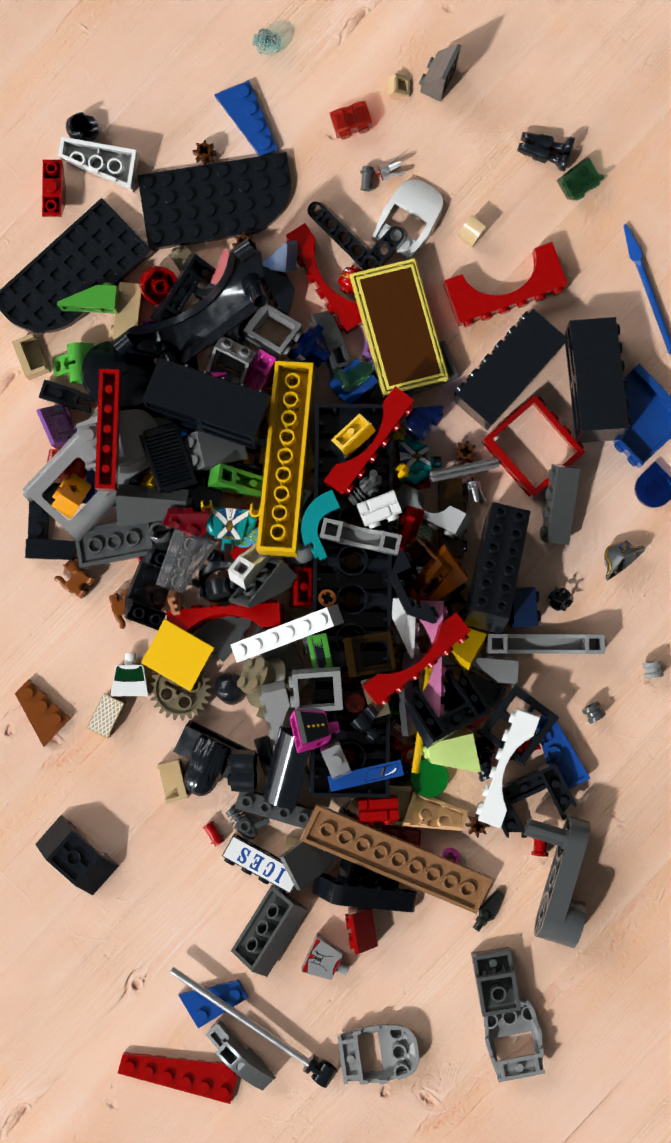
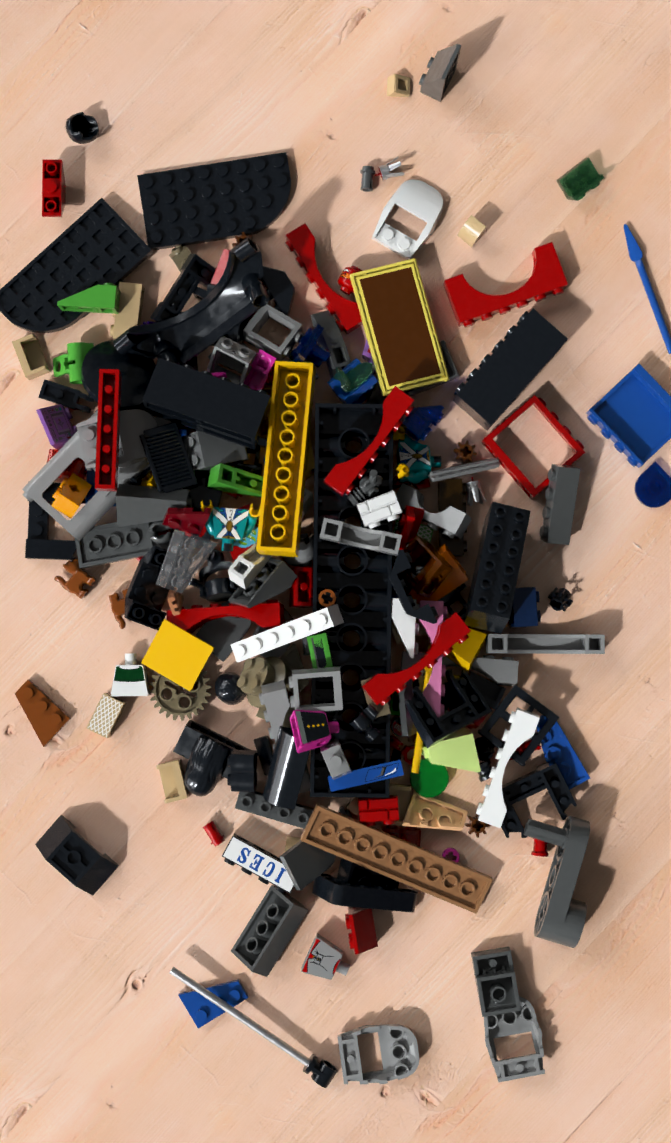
white wedge [58,137,140,192] -> none
red wing [118,1052,238,1104] -> none
red cylinder [139,266,177,305] -> none
reddish brown gear [193,140,217,165] -> none
dark grey slope [206,1020,276,1091] -> none
blue wing [214,81,278,156] -> none
dark grey piece [226,805,271,841] -> none
clear light blue head [252,28,281,56] -> none
medium blue slope [262,240,298,273] -> none
teal arch [301,490,340,561] -> none
black beam [307,201,408,270] -> none
clear red brick [329,101,372,139] -> none
yellow slope [331,413,375,457] -> none
dark brown window [343,631,399,678] -> none
clear red plate [345,693,365,713] -> none
black piece [390,763,412,785] -> none
pearl dark grey piece [473,890,504,932] -> none
black piece [517,132,575,172] -> none
black brick [564,317,631,443] -> none
dark grey wheel [582,701,606,724] -> none
dark grey hat [604,540,645,581] -> none
light grey wheel [642,661,664,679] -> none

